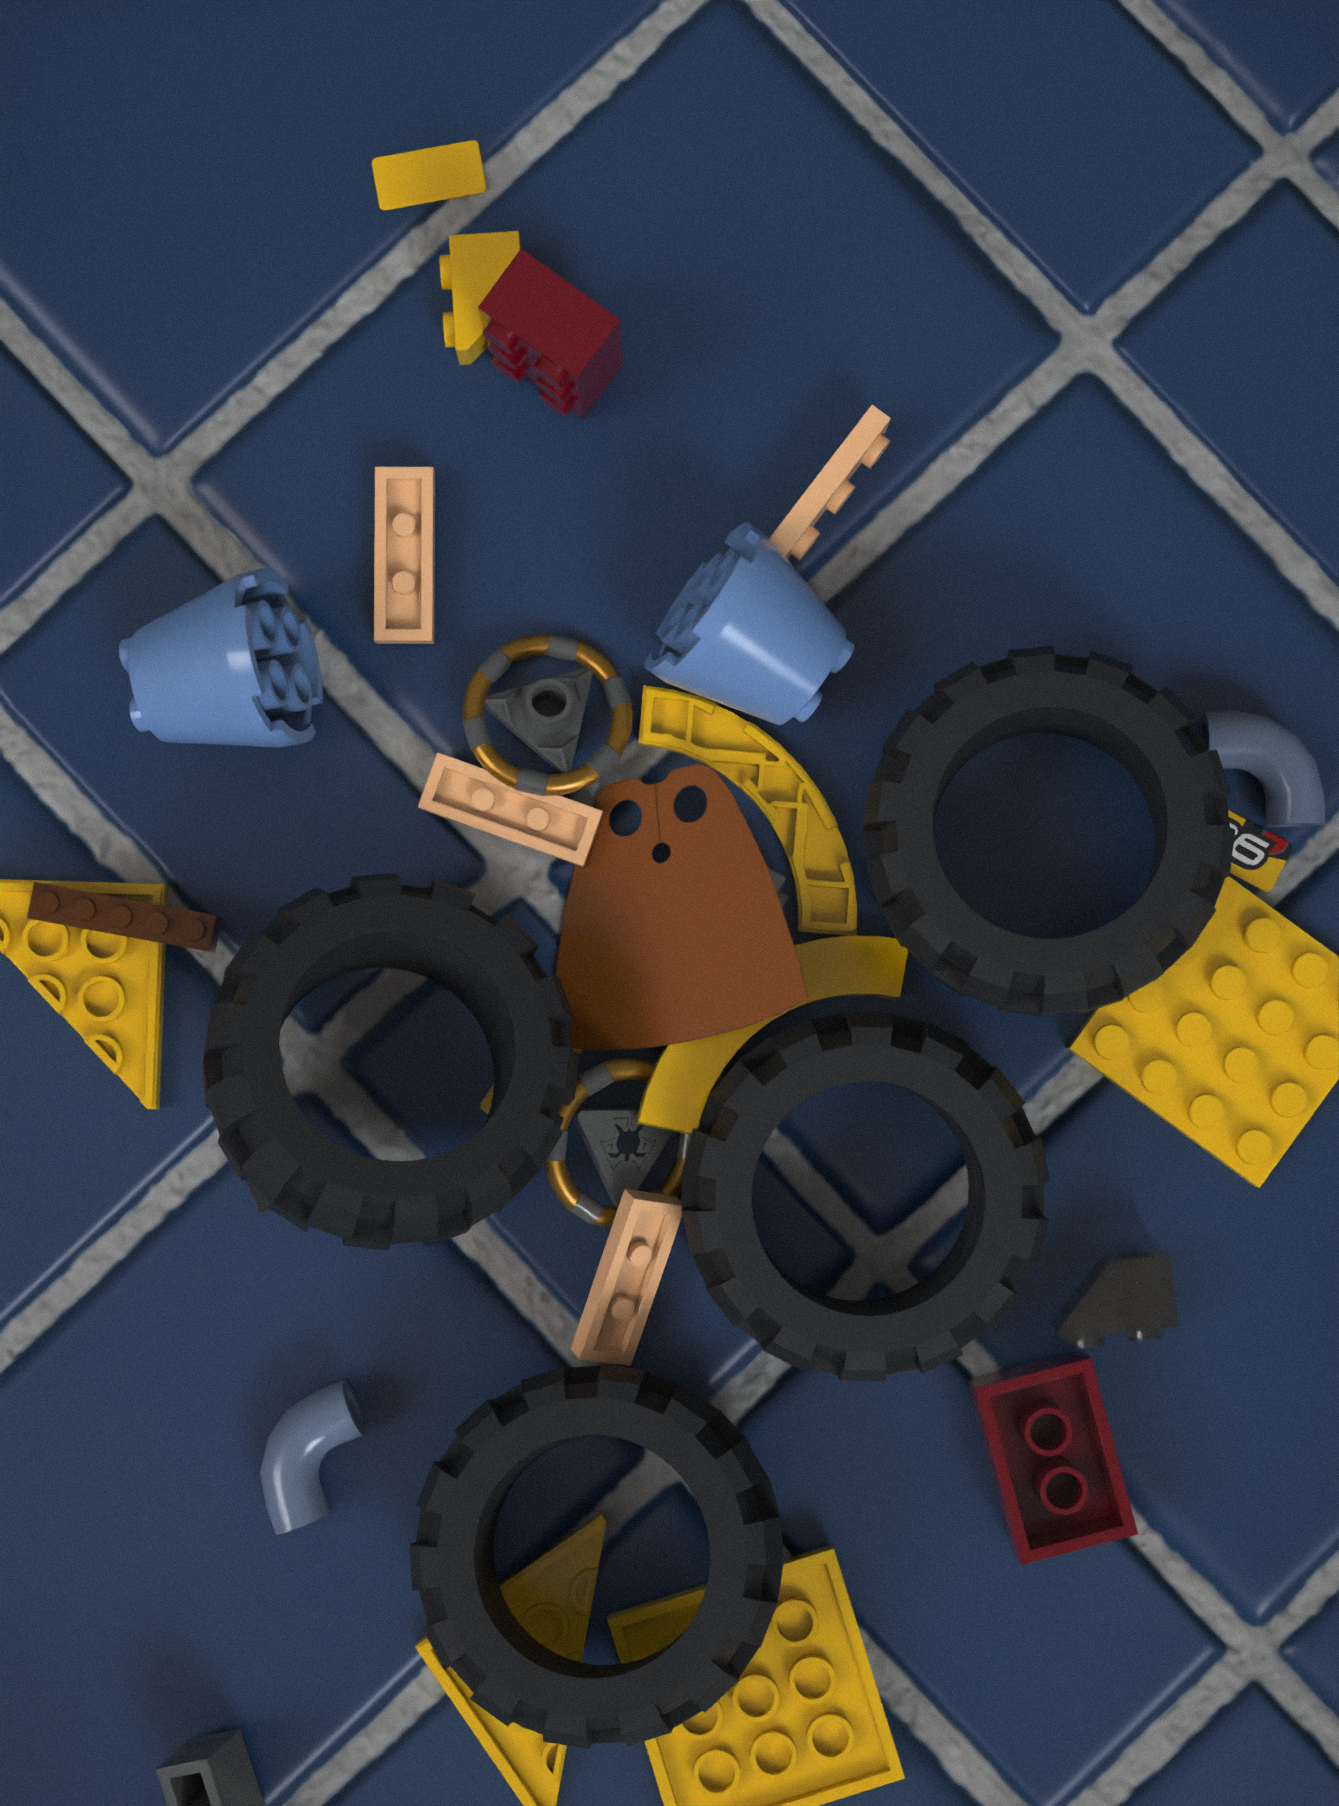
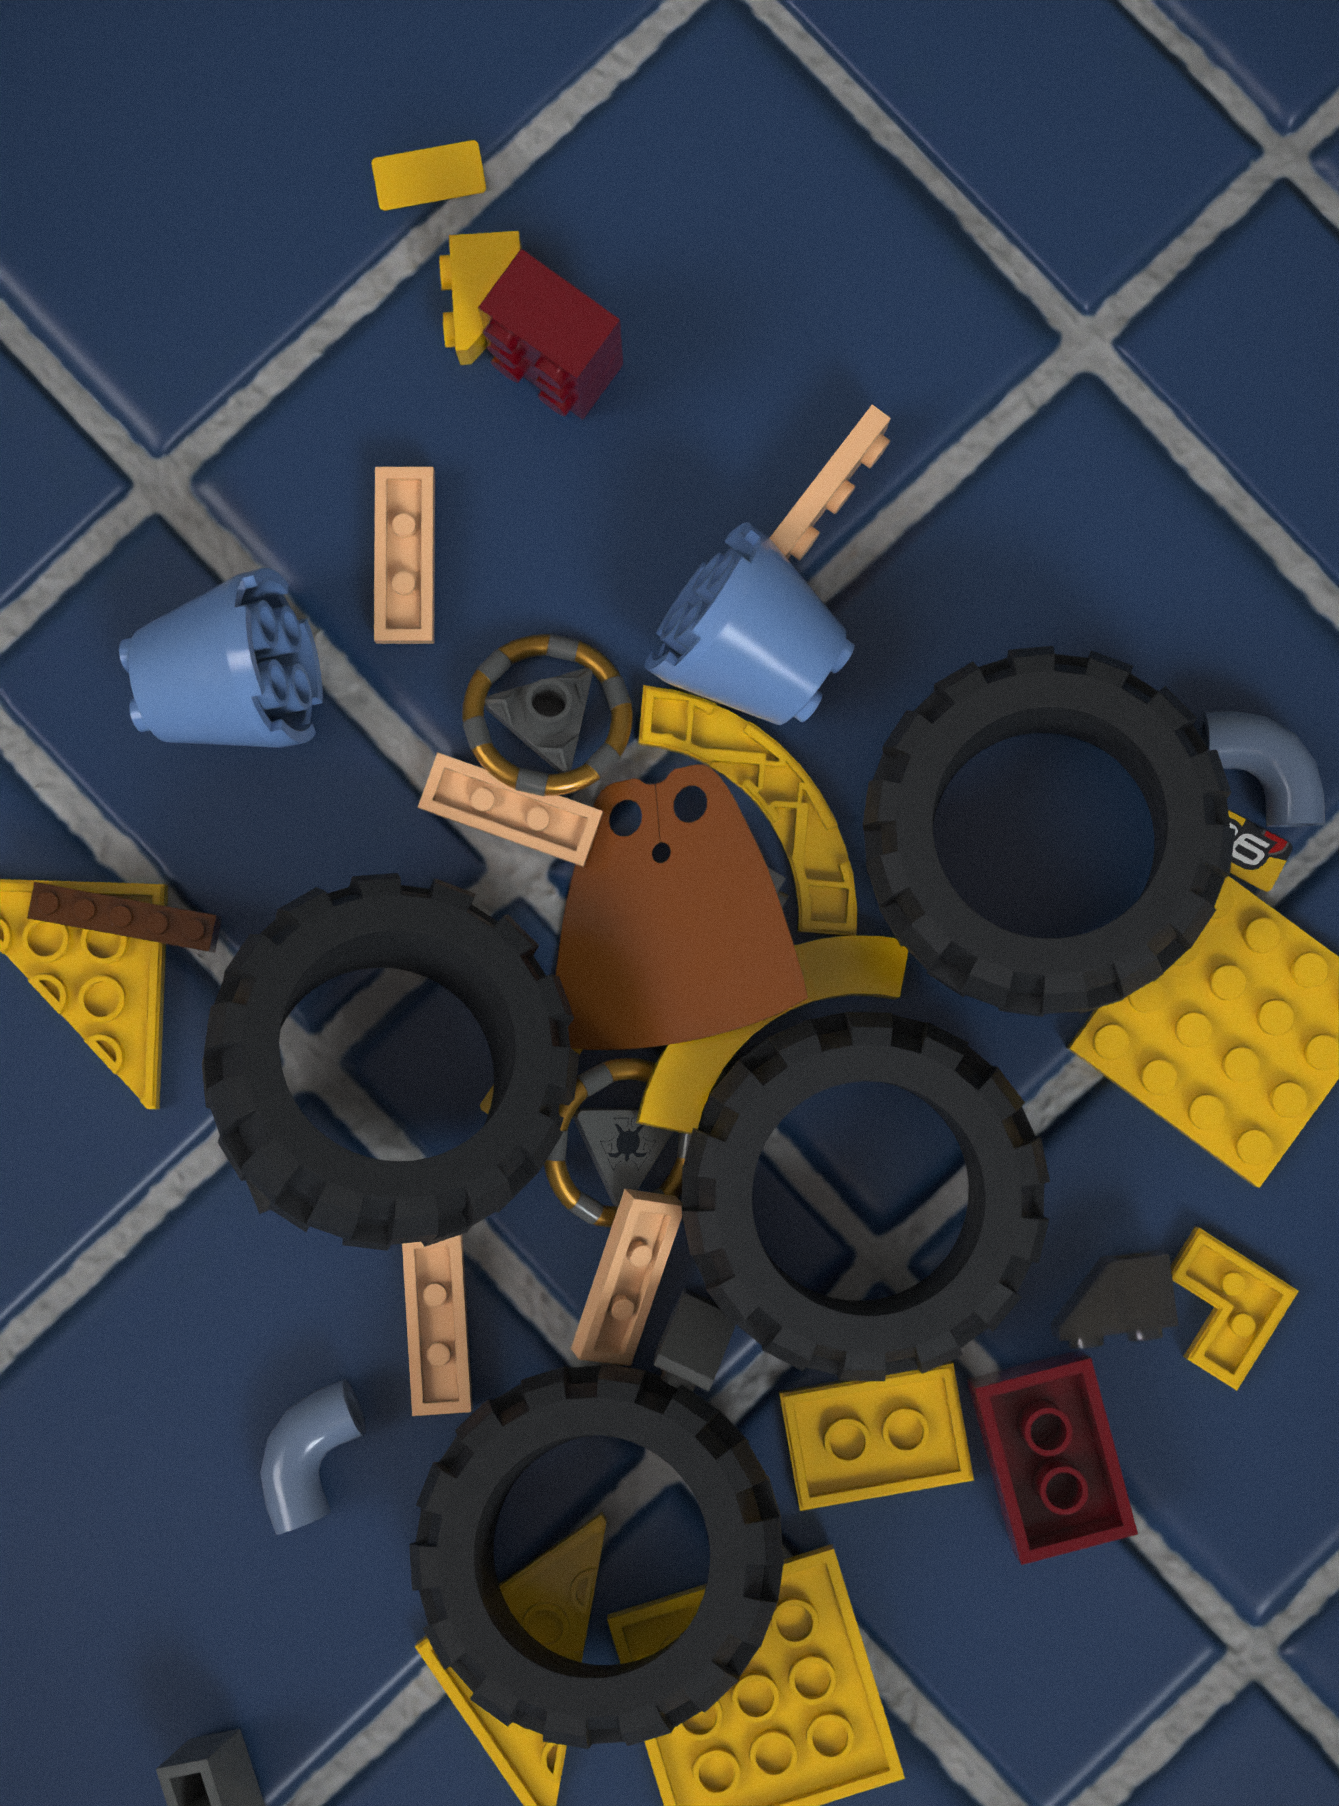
none -> light nougat plate [402,1234,473,1416]
none -> dark grey slope [654,1287,736,1392]
none -> yellow tile [779,1361,974,1511]
none -> yellow tile [1164,1226,1299,1391]

